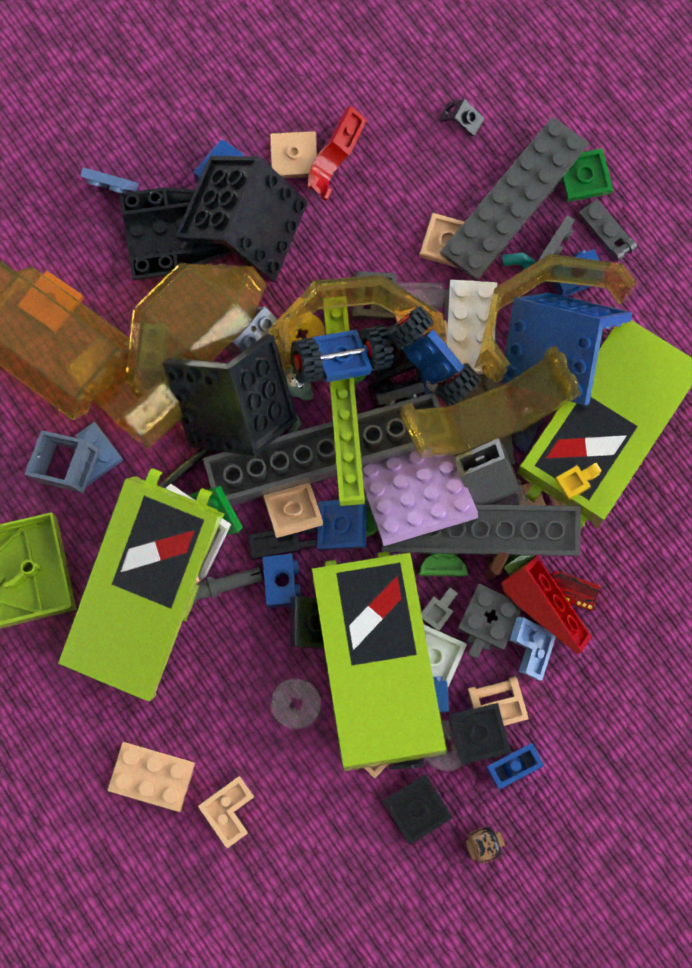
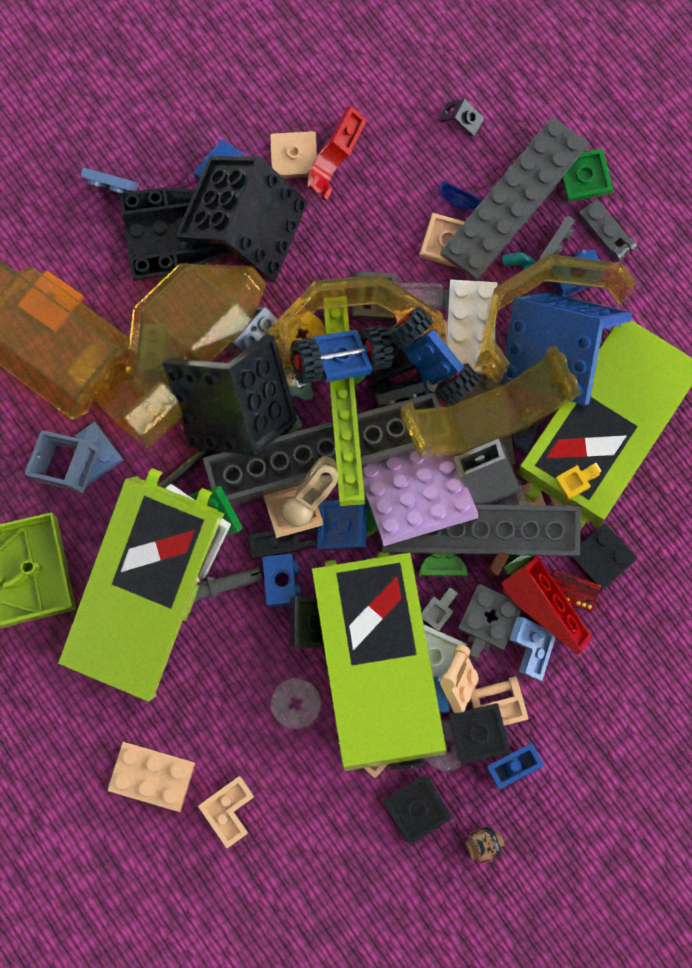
none -> tan piece [282,456,338,527]
none -> clear blue plate [439,181,483,209]
none -> light nougat plate [440,645,478,713]
none -> black plate [569,523,638,591]

